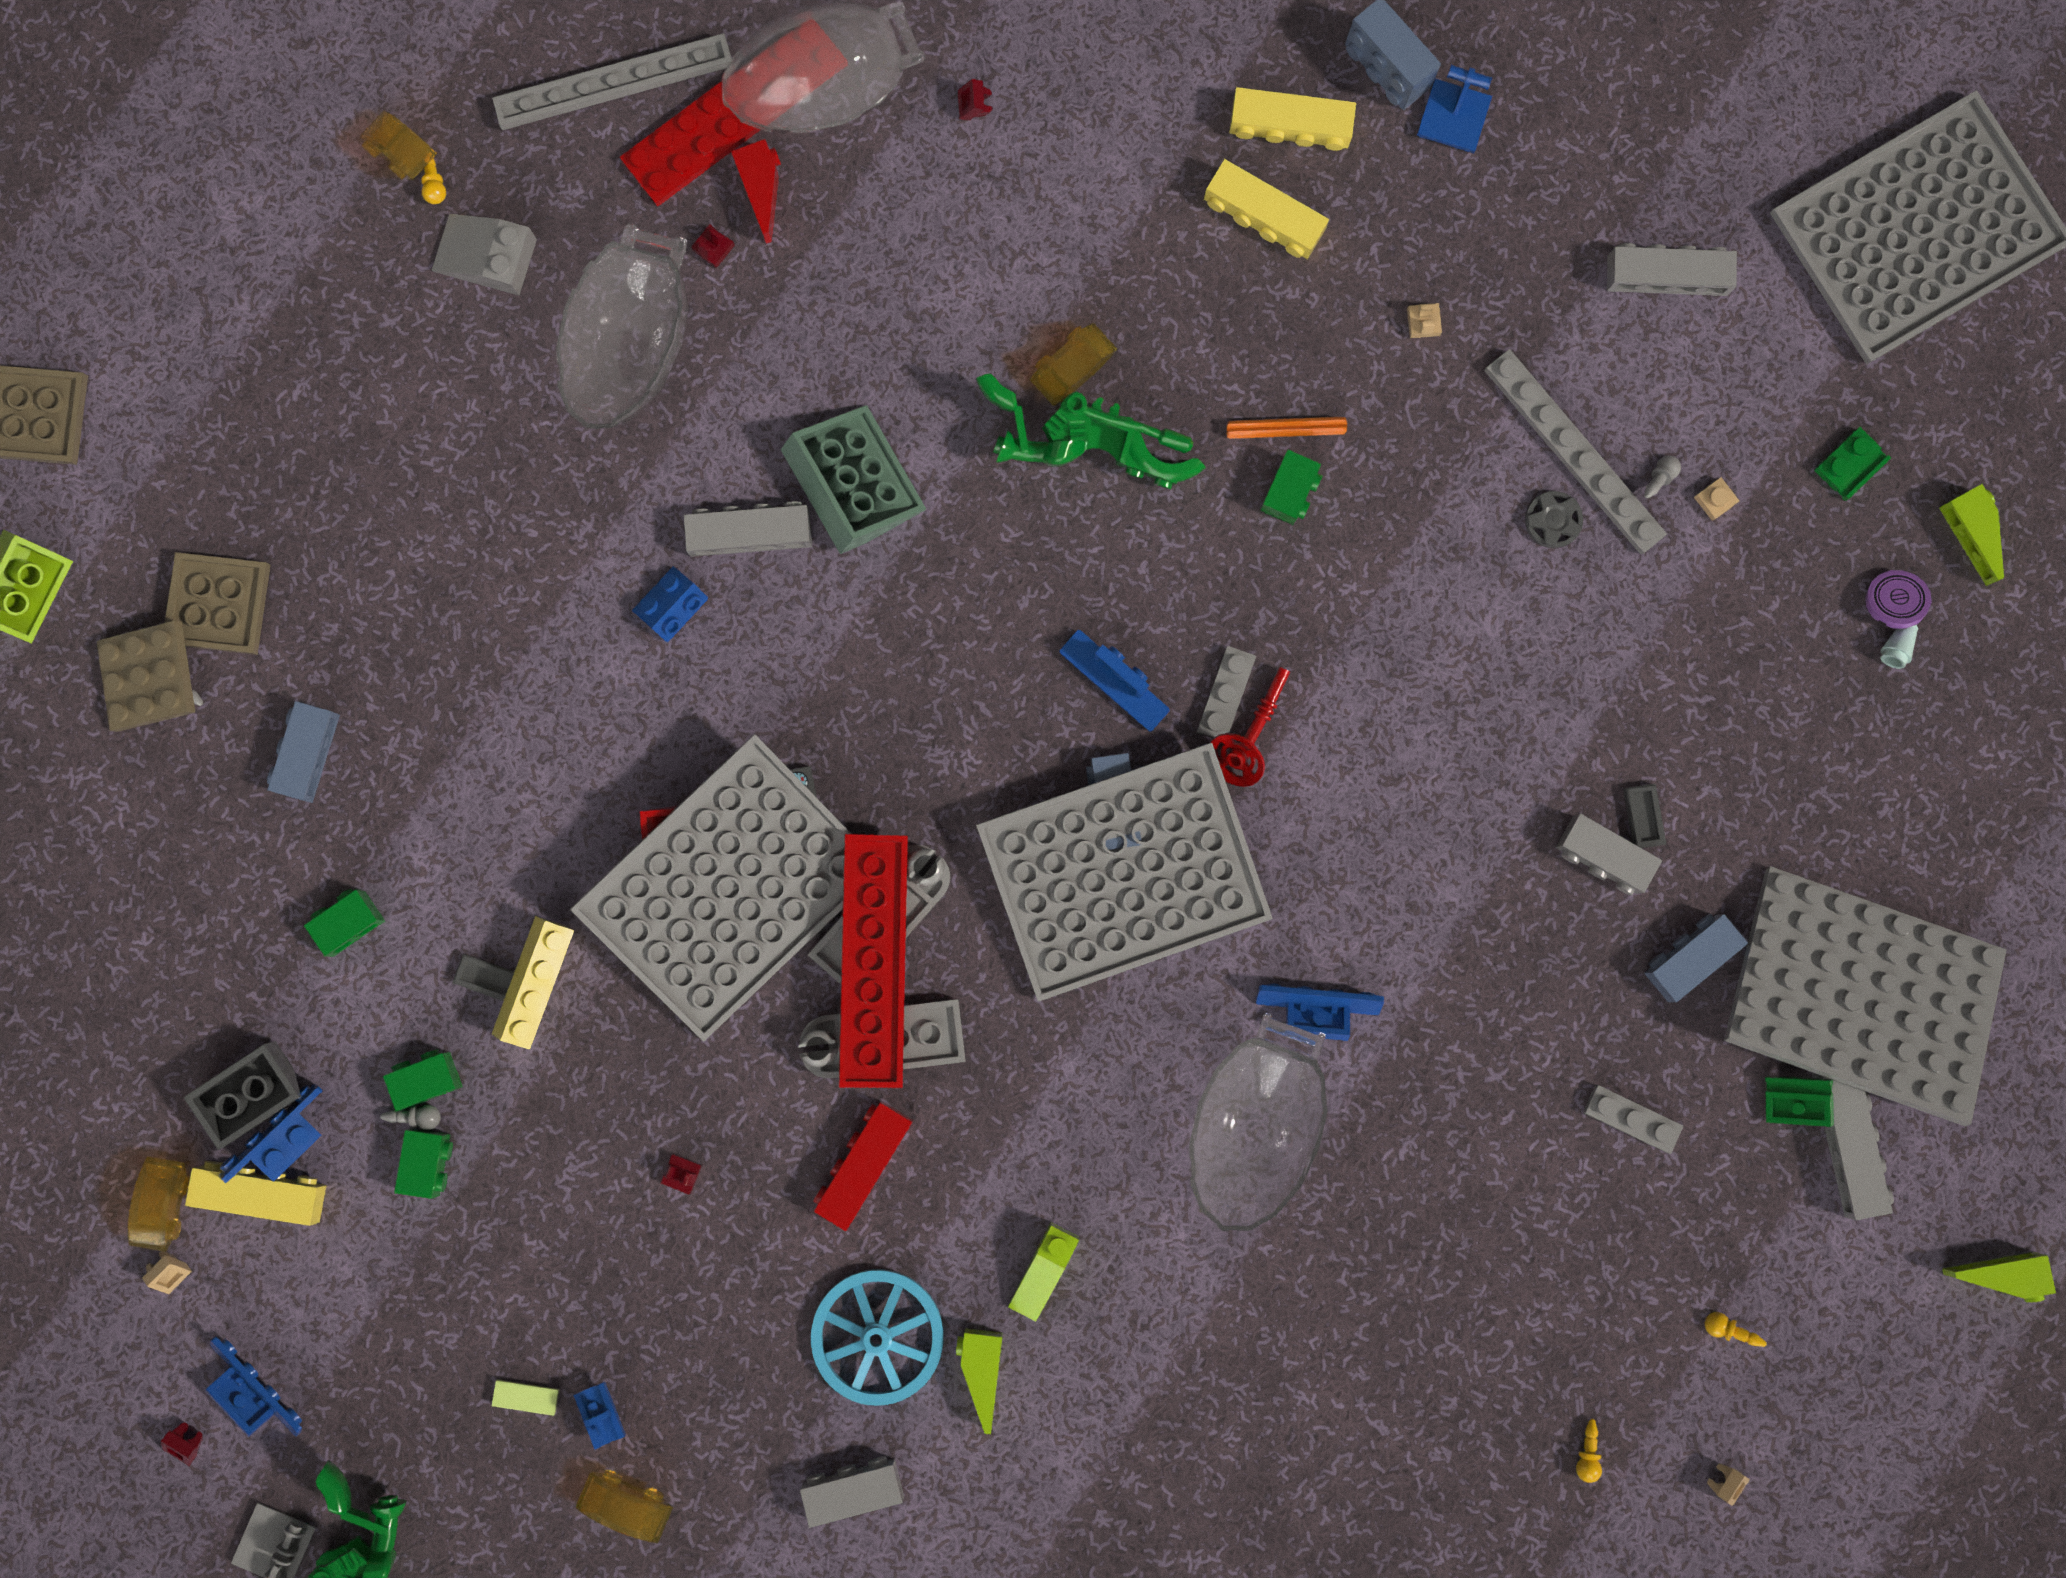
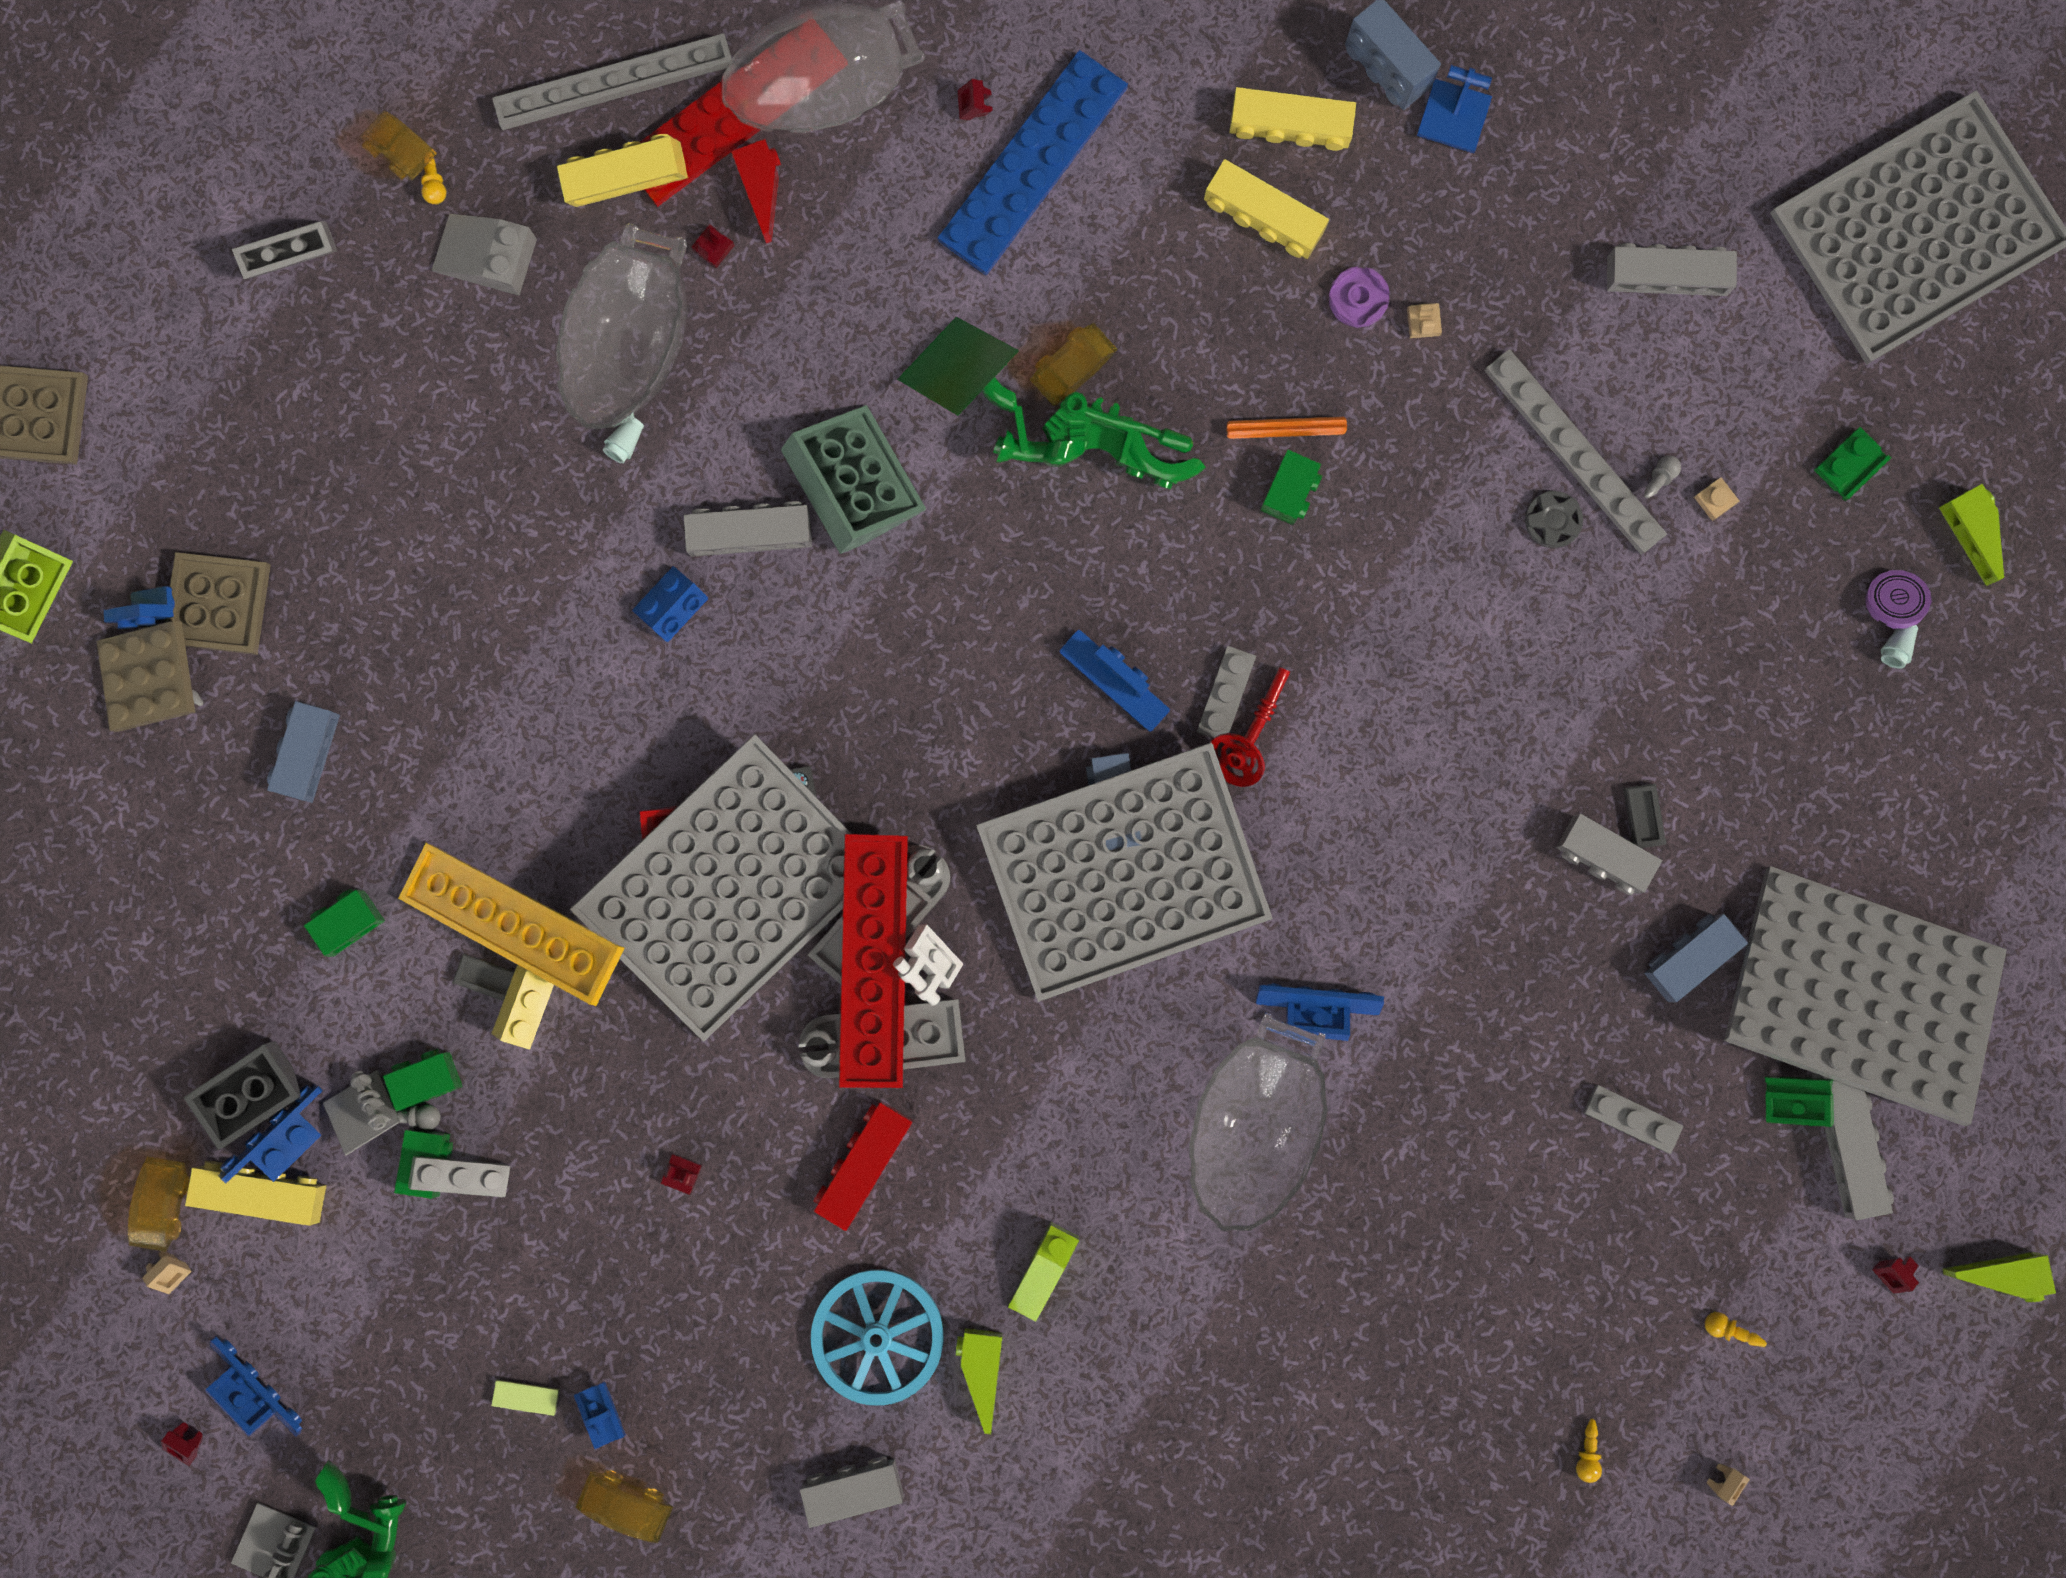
none -> blue bracket [103,586,175,628]
none -> light grey brick [232,221,337,279]
none -> light grey hinge [323,1070,400,1155]
none -> yellow plate [398,843,625,1006]
none -> light grey plate [408,1156,510,1197]
none -> light yellow brick [557,134,688,207]
none -> light aqua cone [603,416,644,463]
none -> white plate [893,925,963,1006]
none -> green sticker [897,317,1019,416]
none -> blue plate [938,50,1128,276]
none -> medium lavender tile [1328,266,1389,328]
none -> dark red tile [1872,1256,1919,1294]

